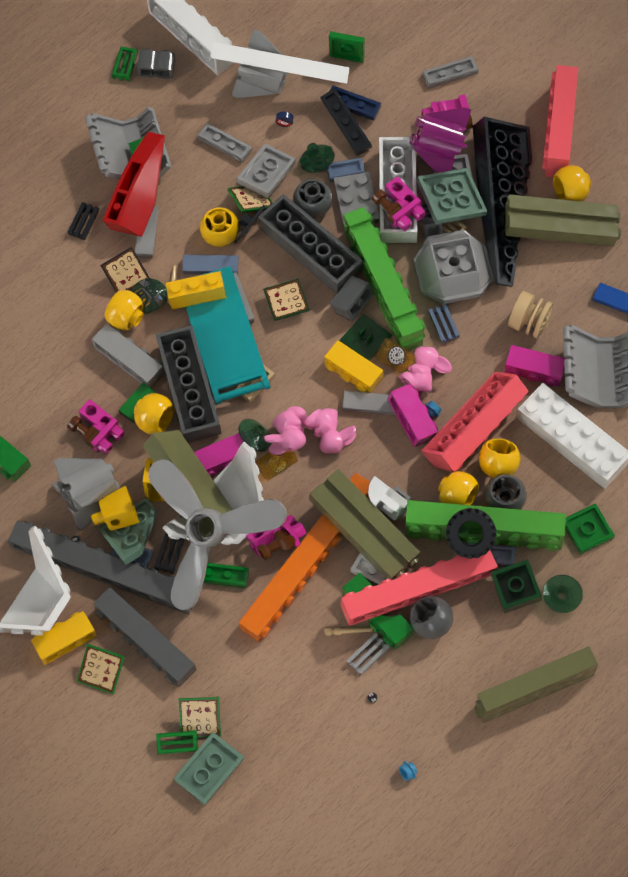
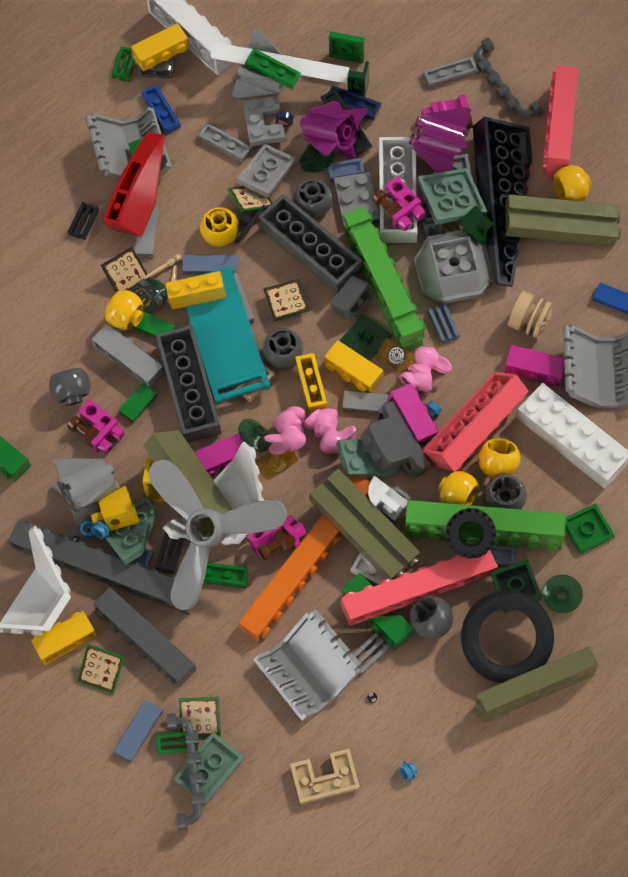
yellow wheel [134,393,174,435] -> none
none -> dark grey wheel [49,368,91,406]
none -> dark azure plate [79,521,95,540]
none -> dark azure plate [91,521,109,539]
none -> sand blue tile [114,700,163,763]
none -> yellow brick [131,23,189,71]
none -> green tile [134,311,176,338]
none -> blue tile [141,84,181,134]
none -> tan piece [143,254,181,280]
none -> dark grey bar [167,713,206,831]
none -> light grey plate [242,96,286,147]
none -> green tile [245,48,301,90]
none -> light grey hinge [253,609,361,721]
none -> dark grey wheel [263,328,304,369]
none -> tan plate [290,749,360,805]
none -> yellow brick [295,353,327,416]
none -> magenta brick [300,101,368,160]
none -> sand green plate [336,439,399,477]
none -> dark green panel [347,61,369,97]
none -> dark grey brick [361,401,431,477]
none -> dark green brick [460,205,493,244]
none -> black tyre [461,590,554,683]
none -> dark grey bar [476,37,543,117]

